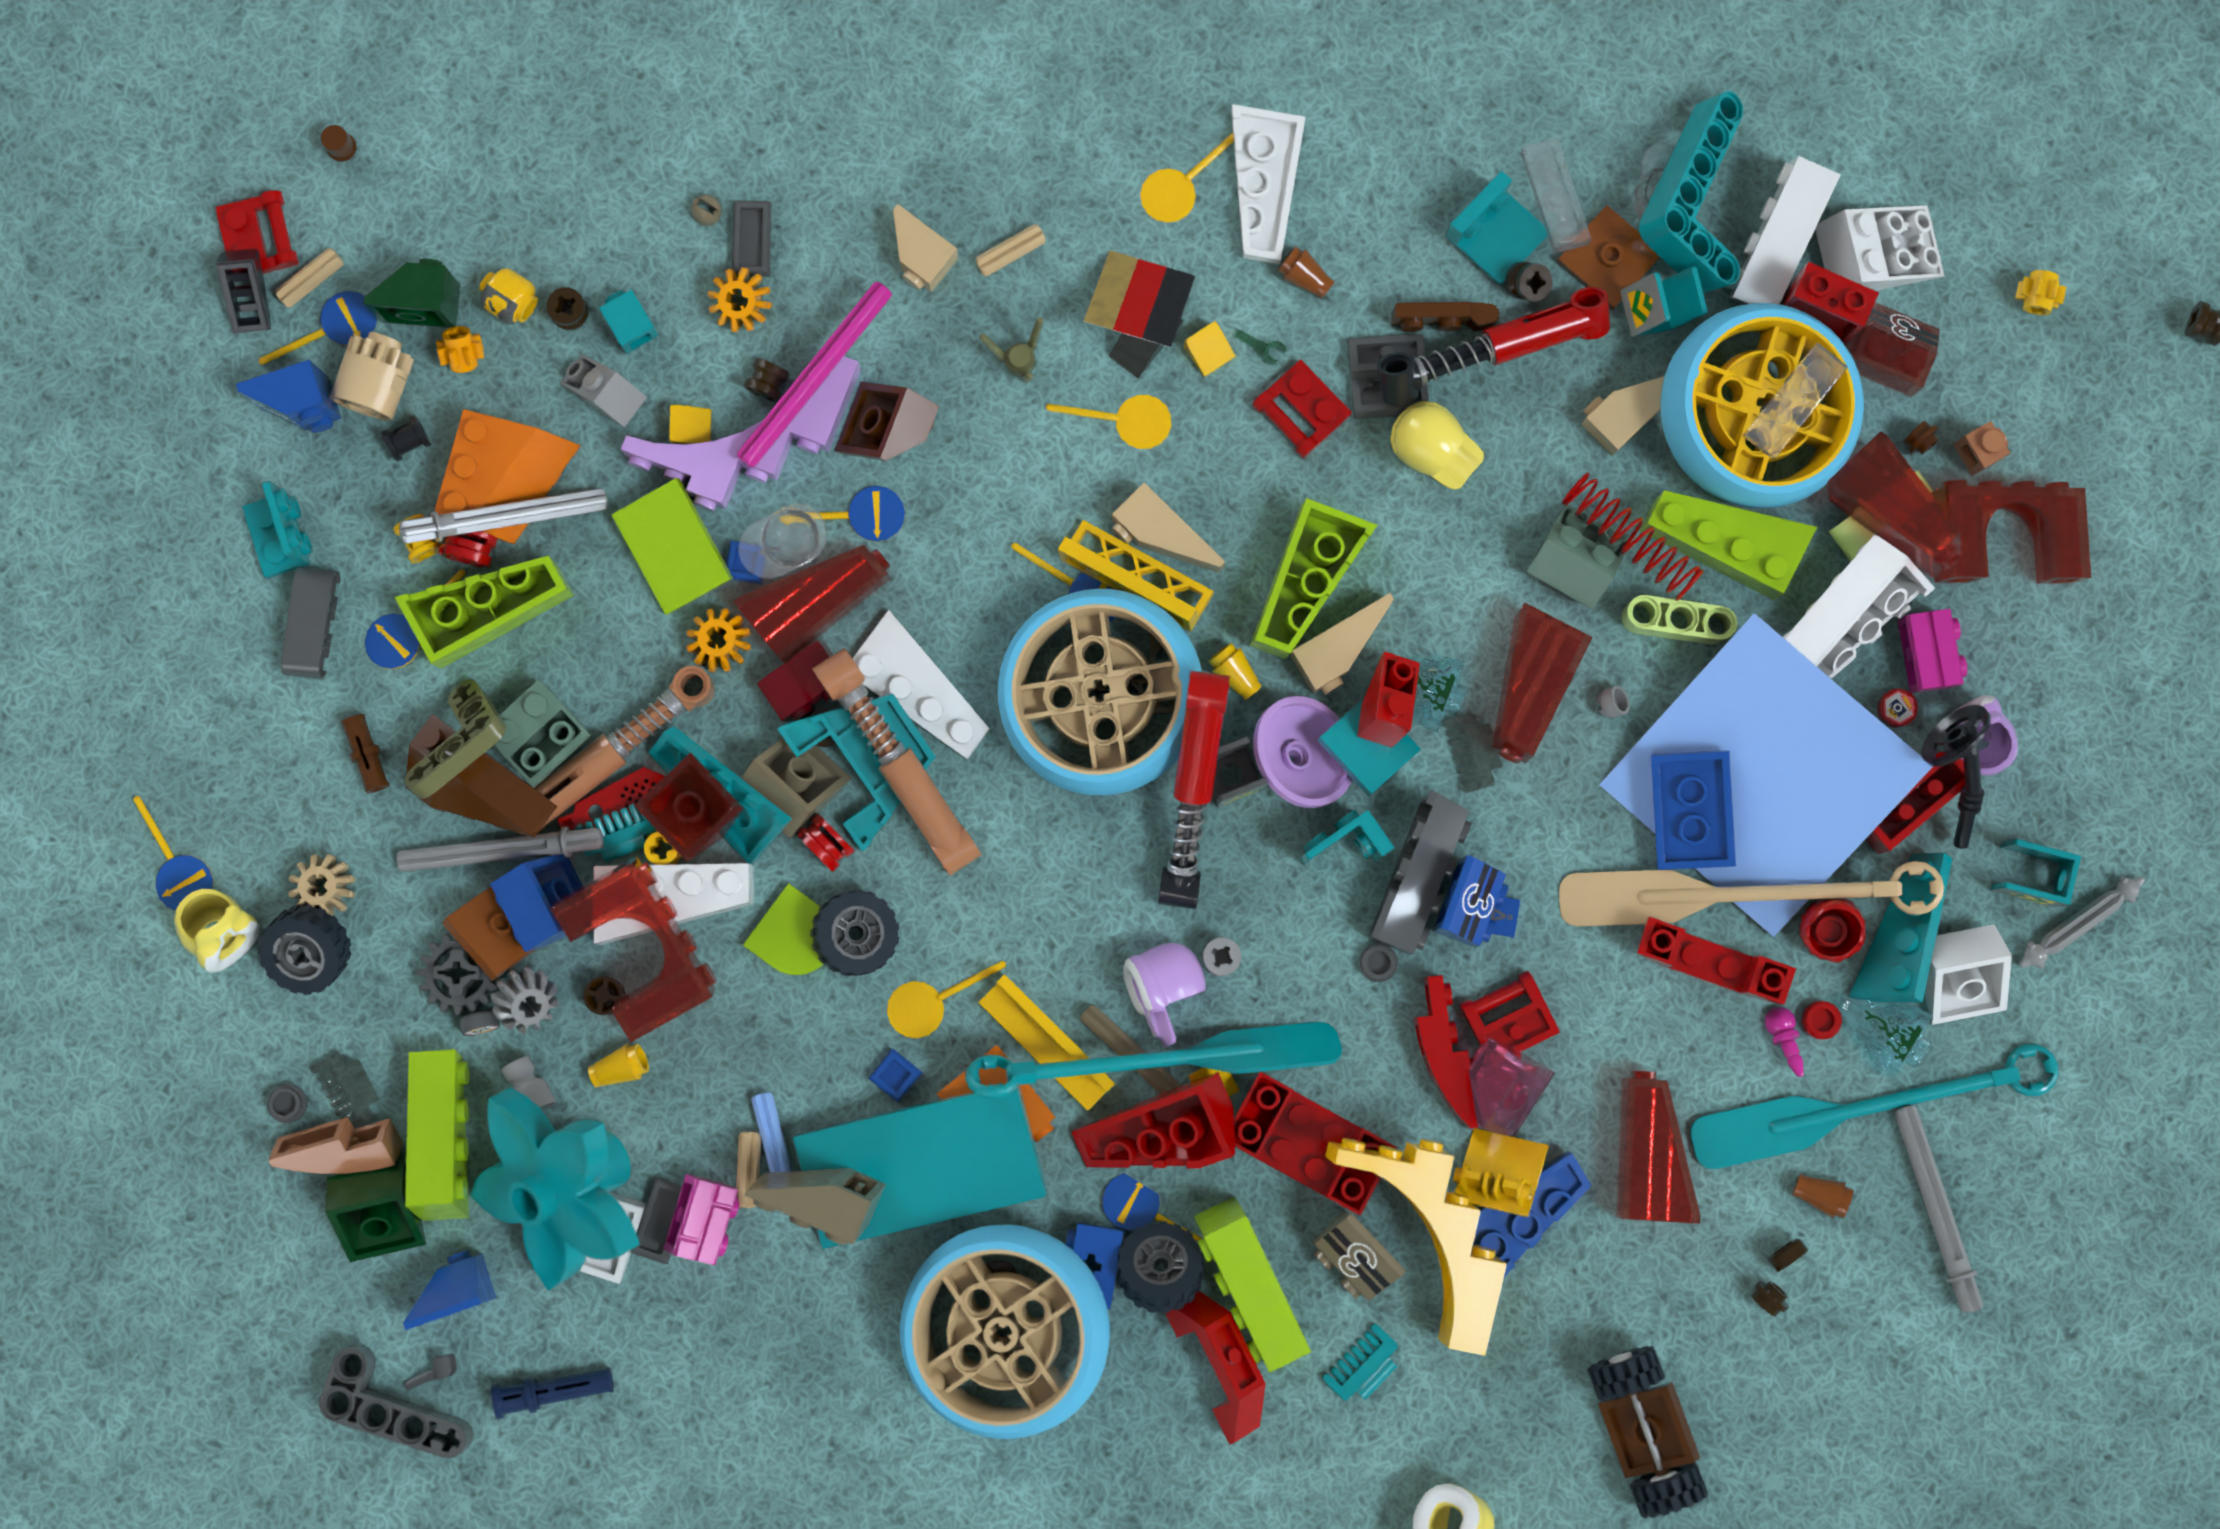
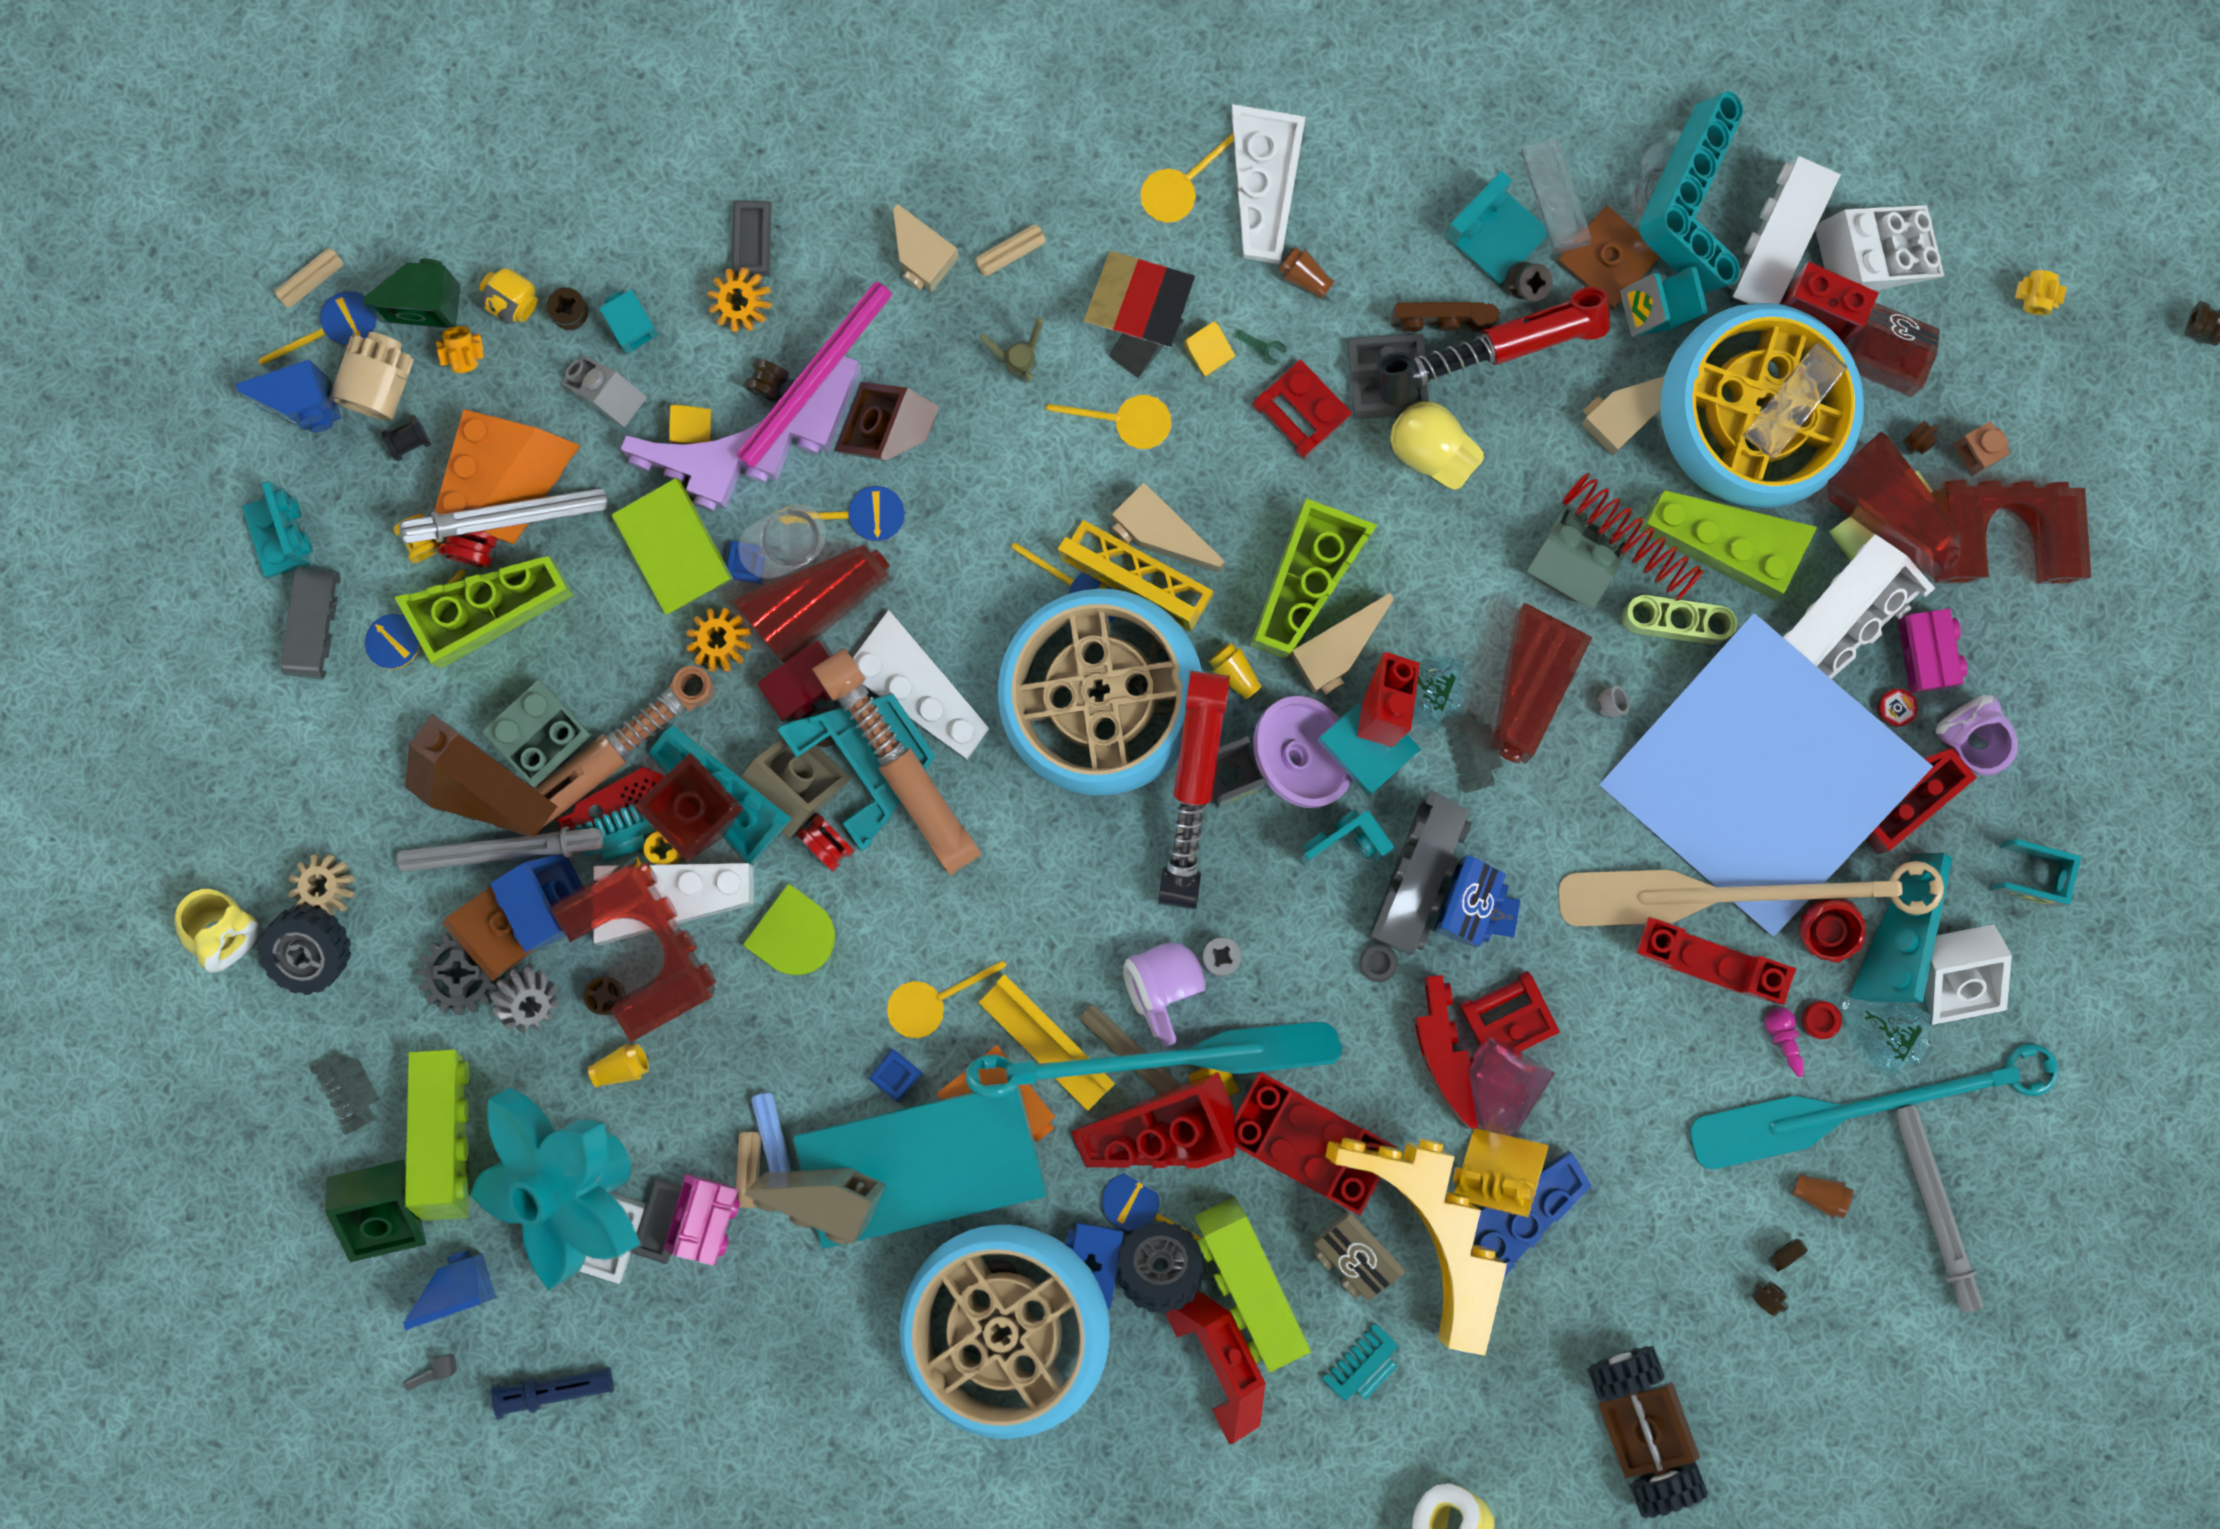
blue piece [133,796,214,910] -> none
red plate [215,190,299,274] -> none
black slope [216,249,271,333] -> none
dark grey plate [267,1084,308,1123] -> none
nougat slope [268,1117,403,1174] -> none
dark grey beam [319,1344,474,1458] -> none
reddish brown piece [321,125,357,162] -> none
reddish brown pin [341,714,390,794] -> none
olive beam [404,679,506,799] -> none
dark grey tile [459,1011,501,1036] -> none
light grey piece [501,1056,557,1109] -> none
dark tan hinge [691,194,722,226] -> none
black wheel [811,890,900,976] -> none
clear red slope [1616,1071,1701,1224] -> none
blue plate [1651,750,1736,870] -> none
black dish [1921,705,1991,849] -> none
light grey wheel [2019,876,2145,969] -> none

